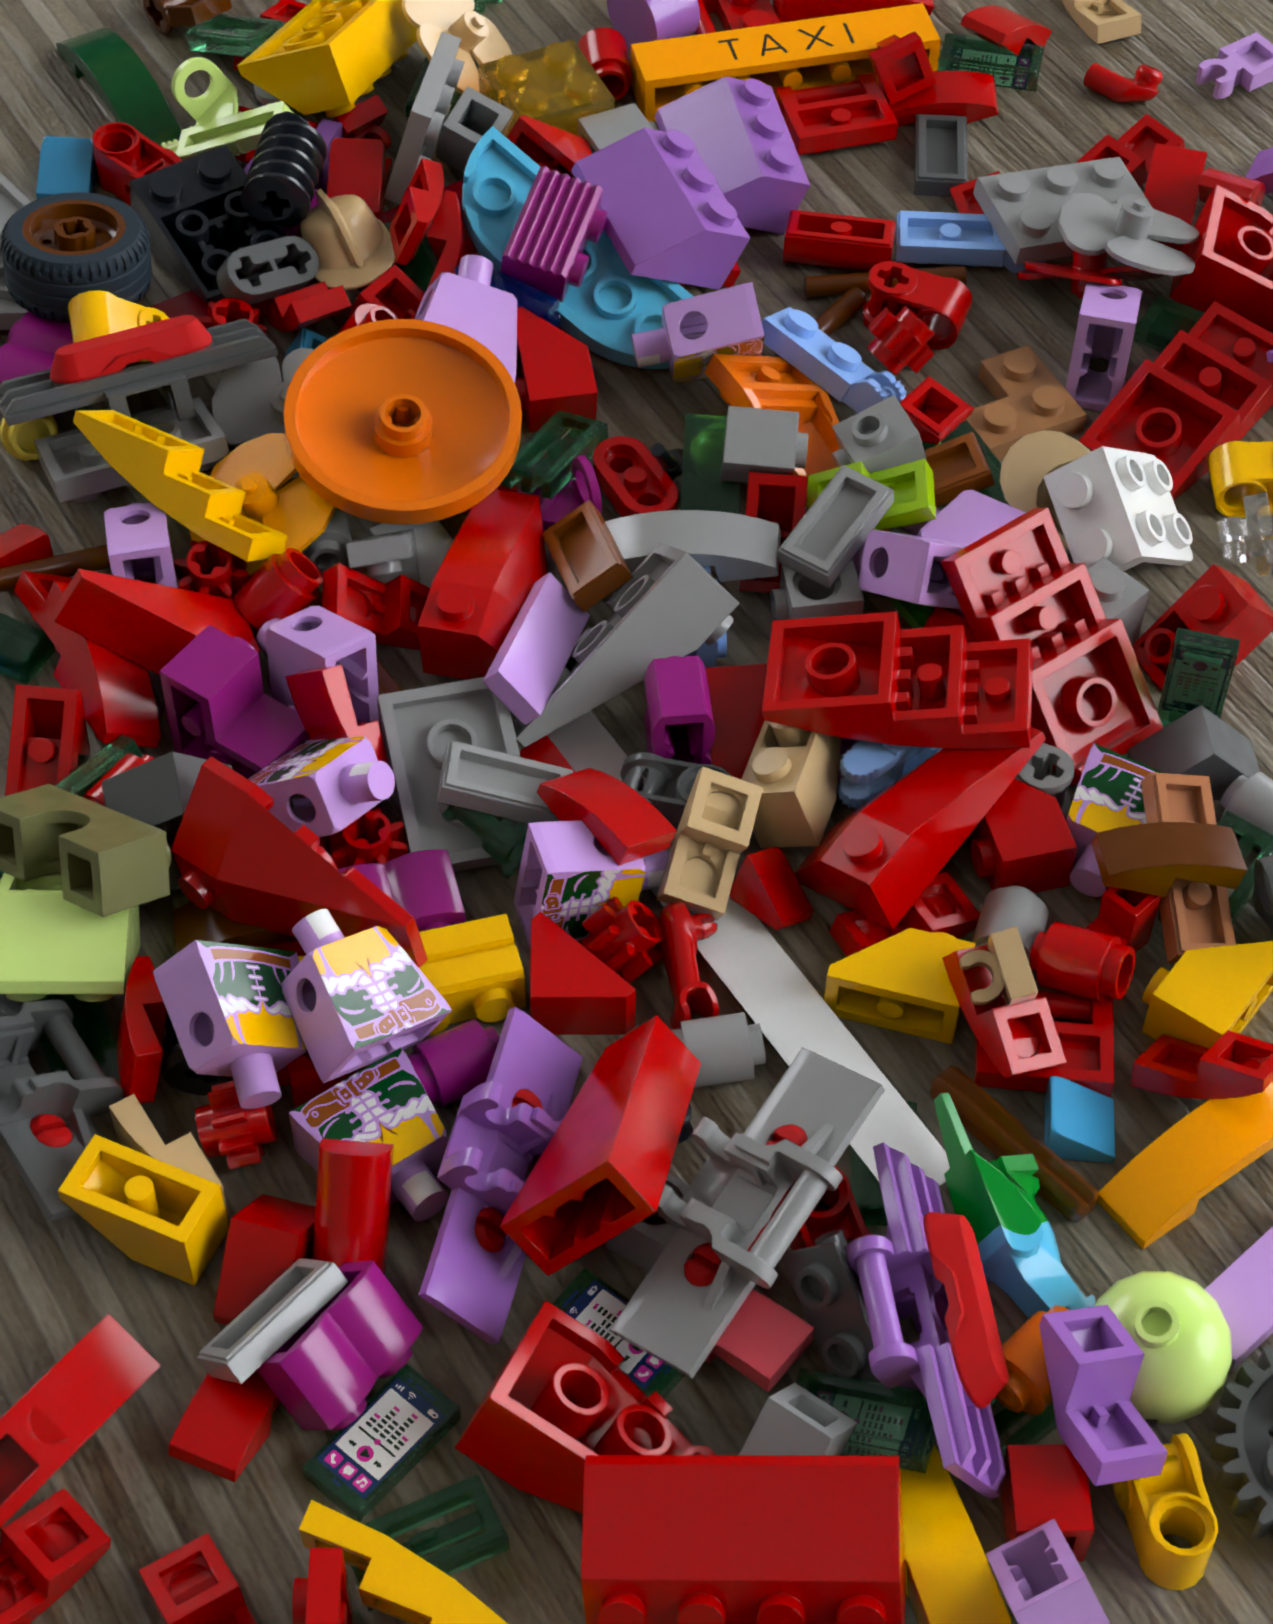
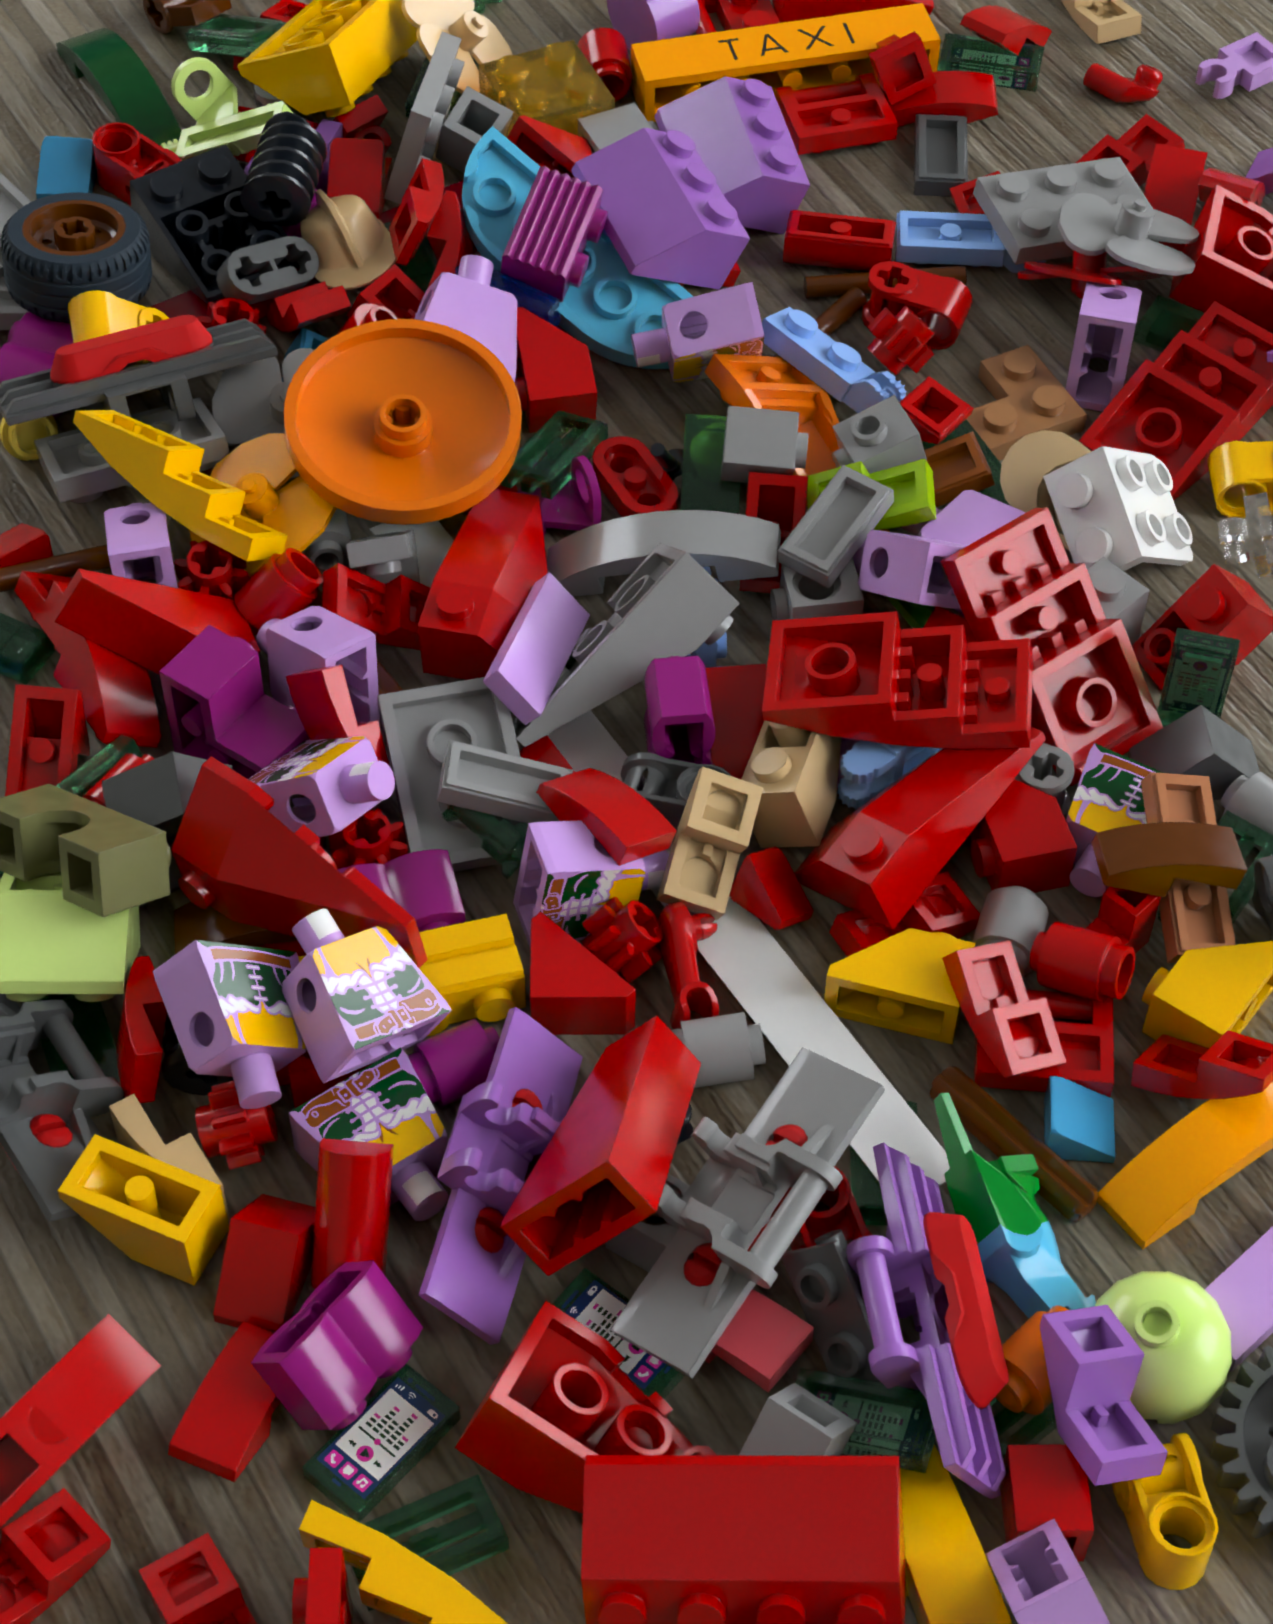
light grey tile [197,1258,348,1384] -> none
dark orange tile [542,500,633,612] -> none
tan tile [959,926,1038,1006] -> none

